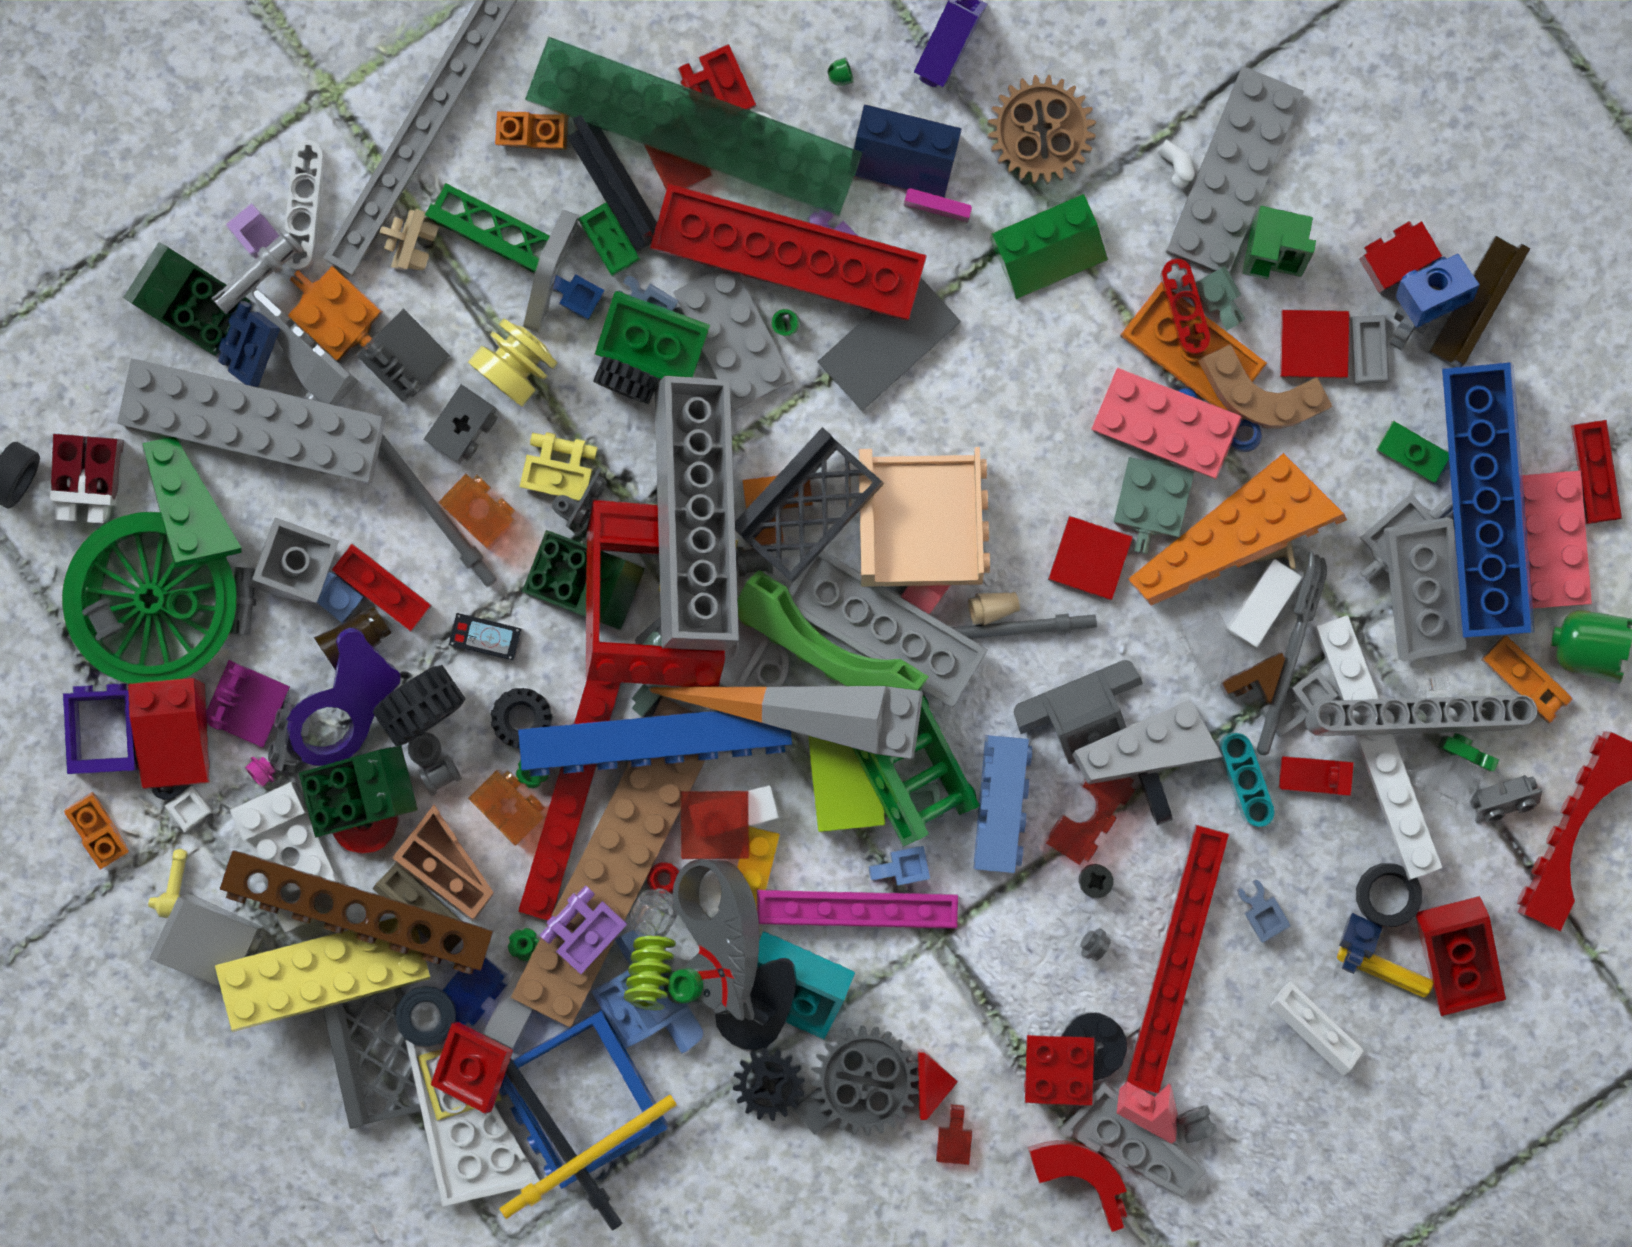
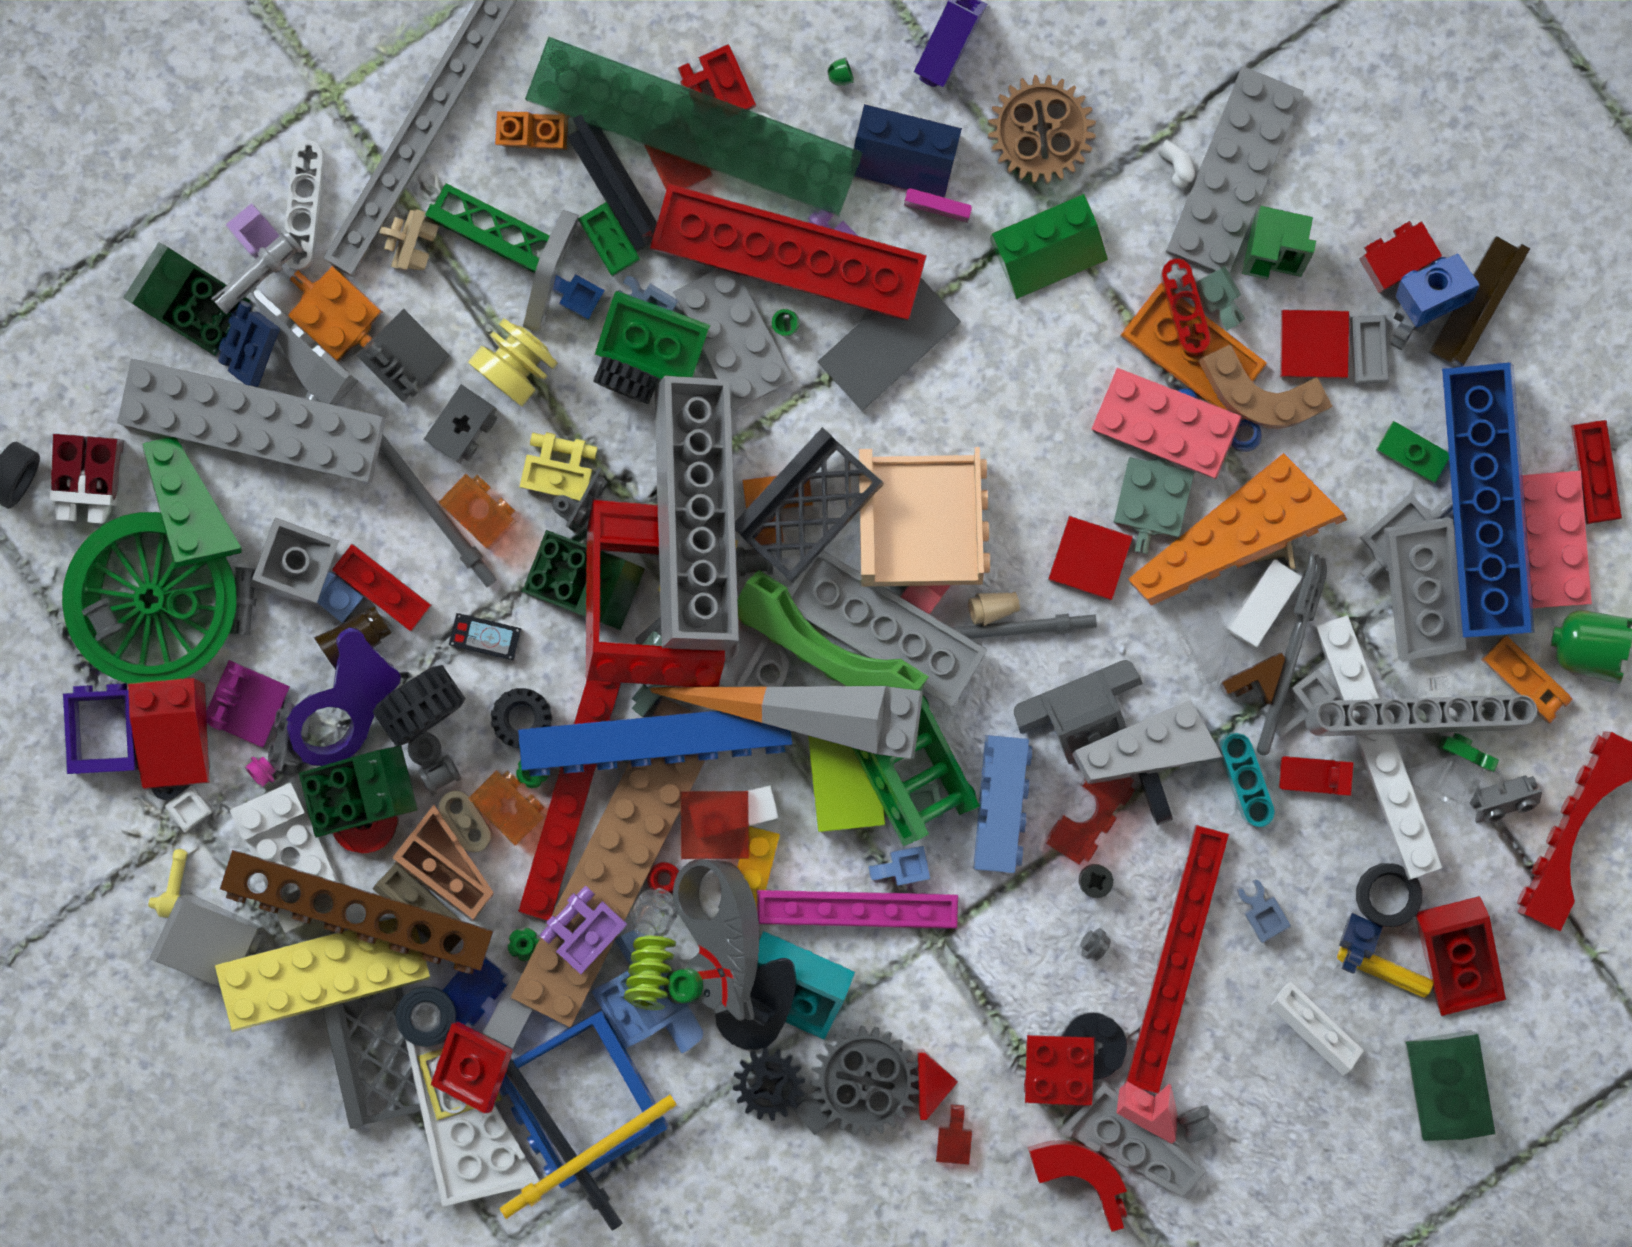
orange slope [64,792,129,870] -> none
none -> dark tan plate [439,791,492,852]
none -> clear green slope [1405,1030,1496,1141]

